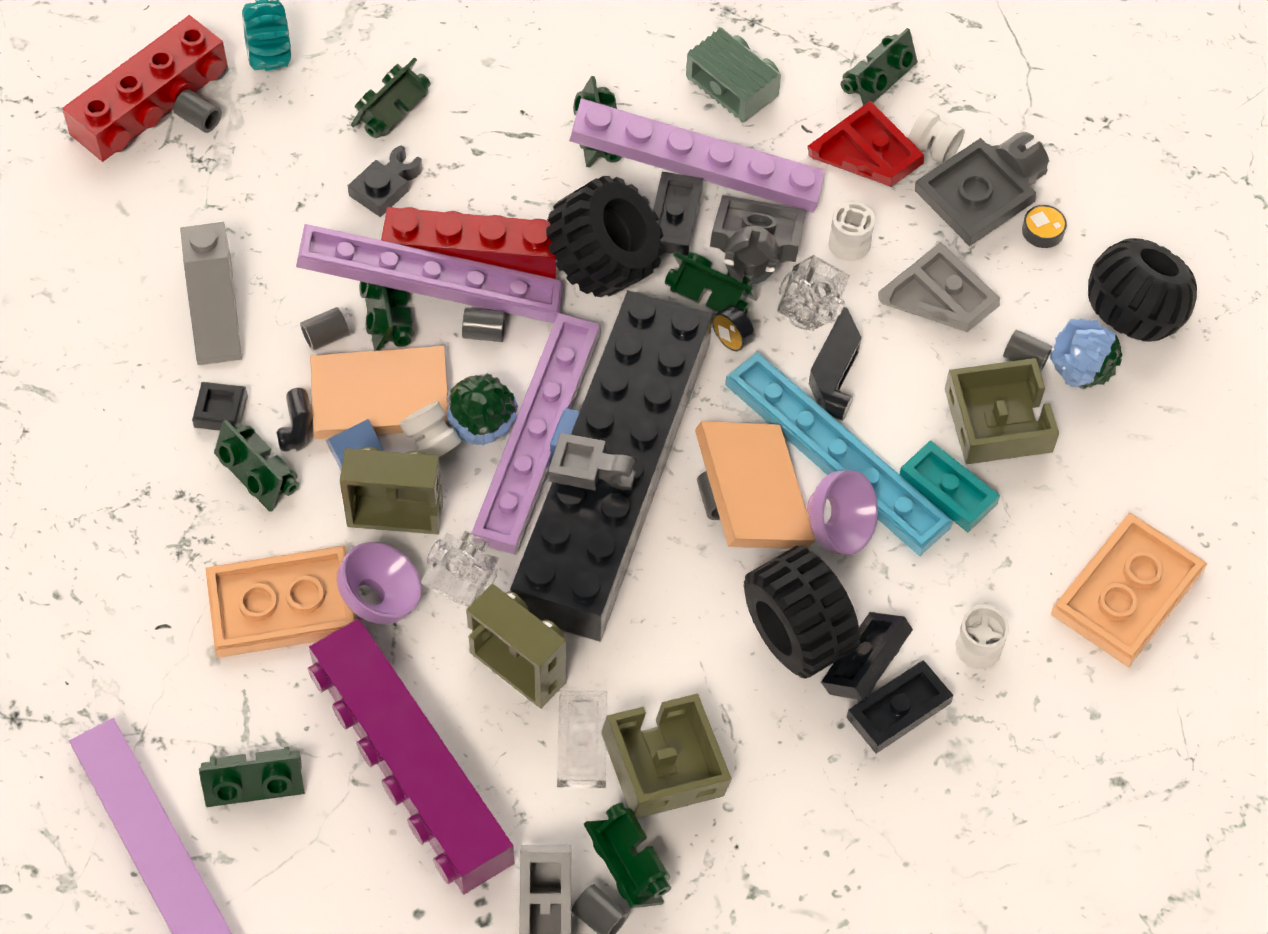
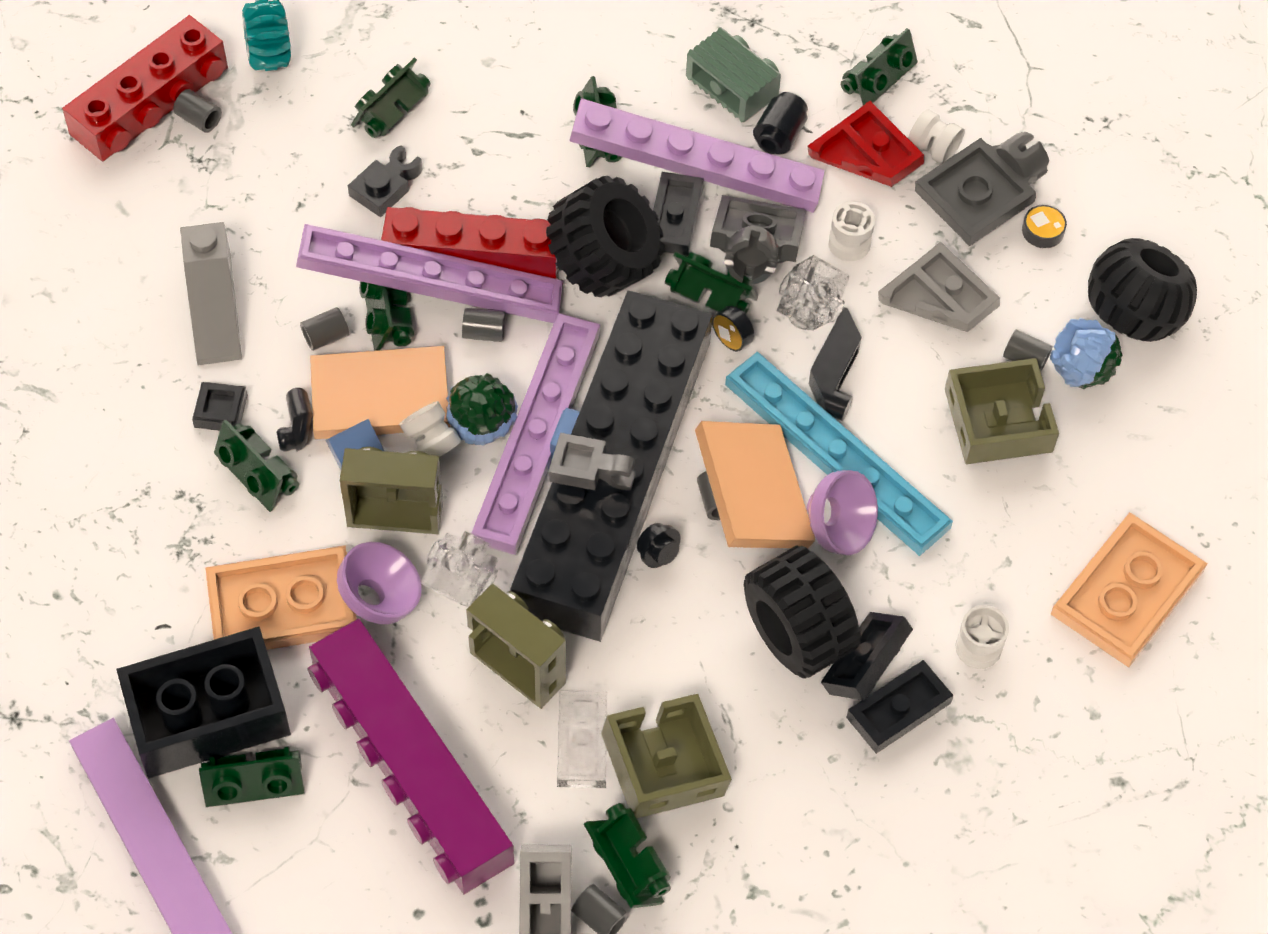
teal plate [899,440,1000,533] -> none
none -> black brick [116,626,291,779]
none -> black plate [637,523,681,568]
none -> black brick [753,92,808,154]

